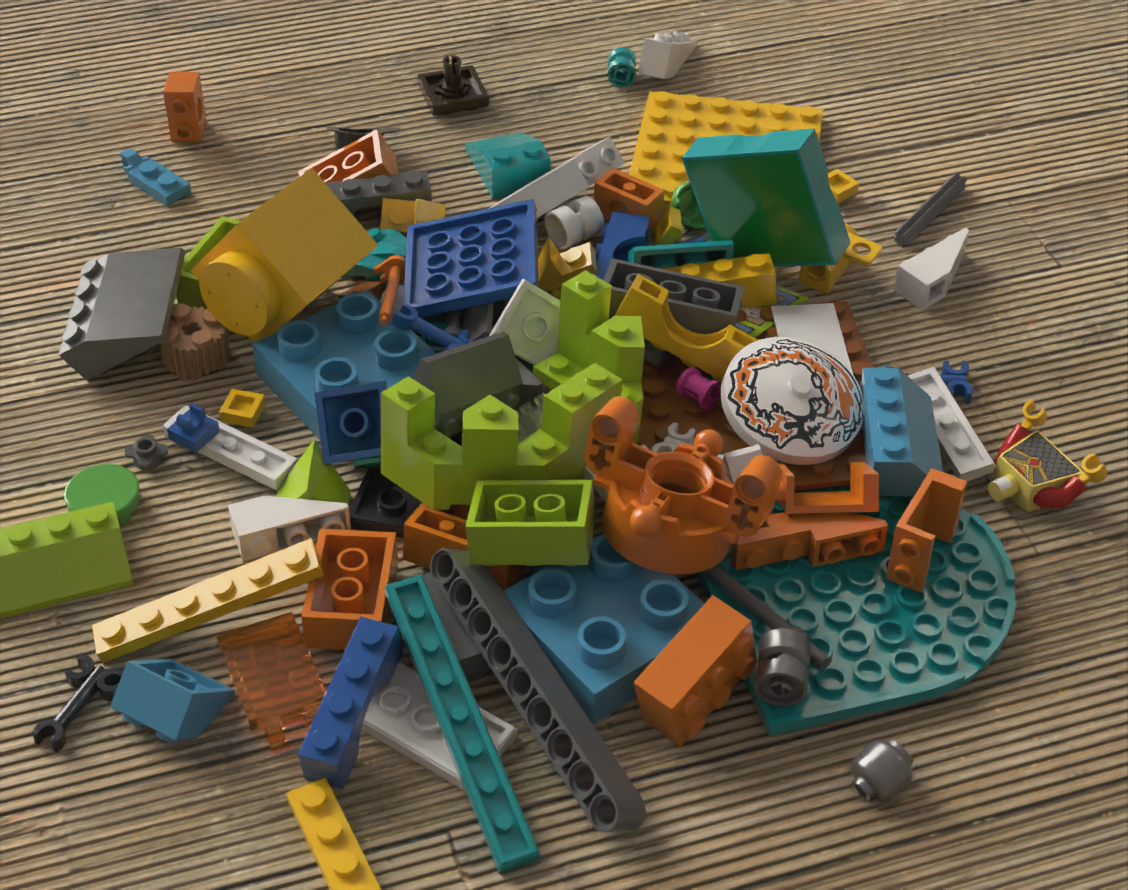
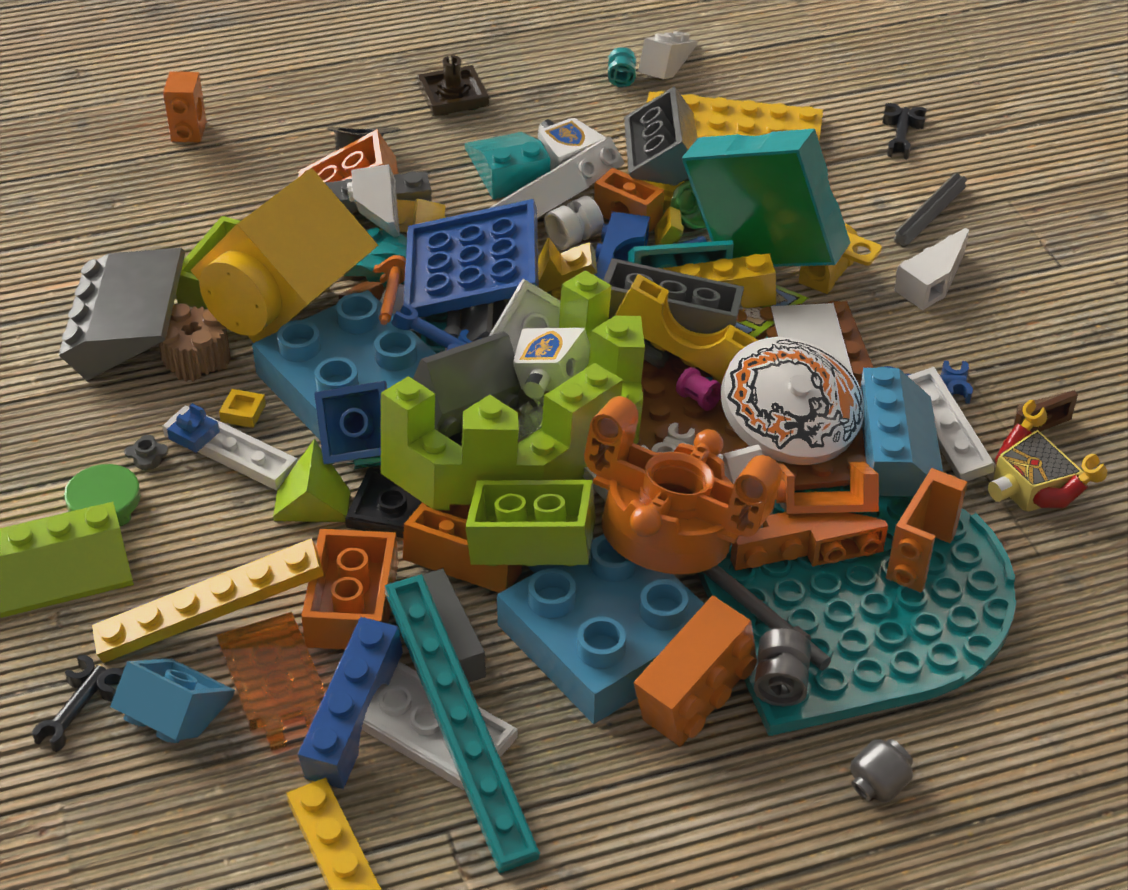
dark azure hinge [119,148,191,206] -> none
white slope [228,496,351,562] -> none
dark grey beam [430,548,646,832] -> none
yellow plate [828,169,859,204] -> none
none -> white slope [347,164,400,237]
none -> torso [513,327,590,399]
none -> white torso [538,118,606,170]
none -> dark grey slope [624,86,698,186]
none -> black bar [883,103,927,159]
none -> reddish brown slope [1013,390,1078,432]

